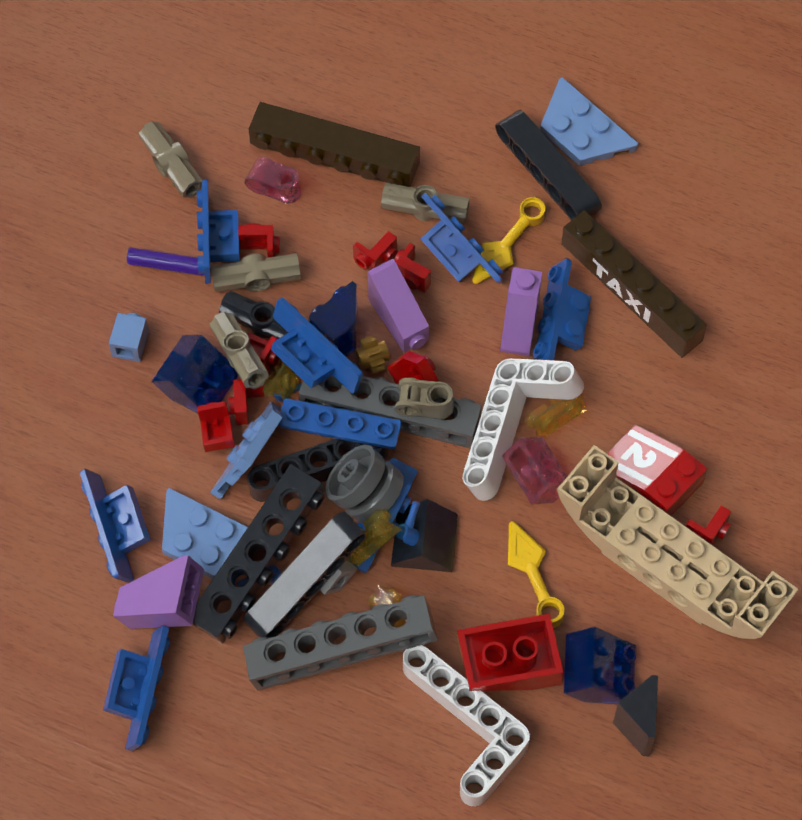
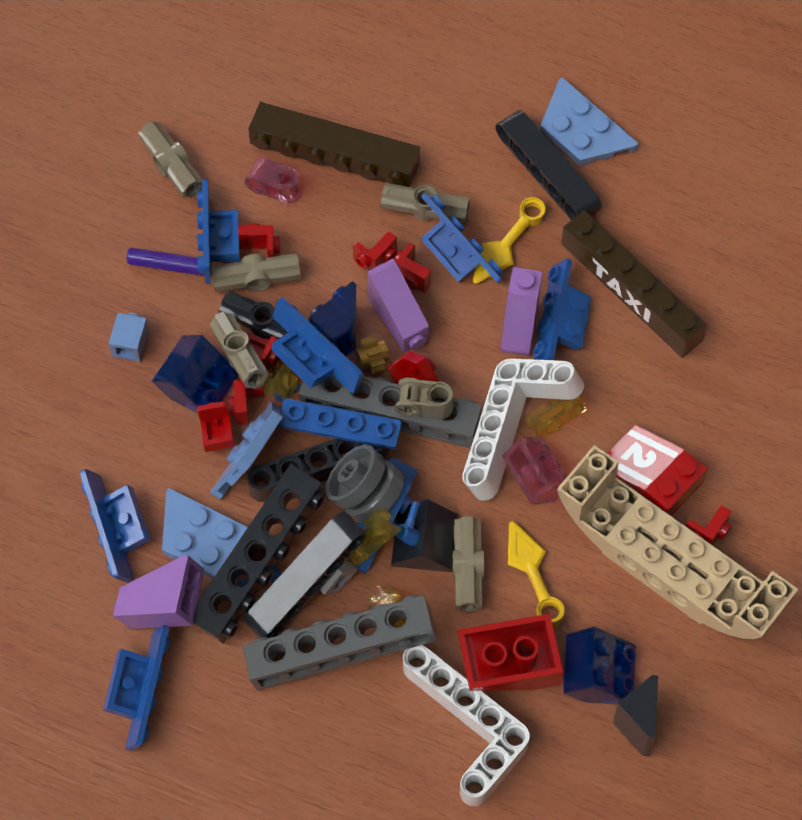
none -> dark tan piece [452,516,484,612]

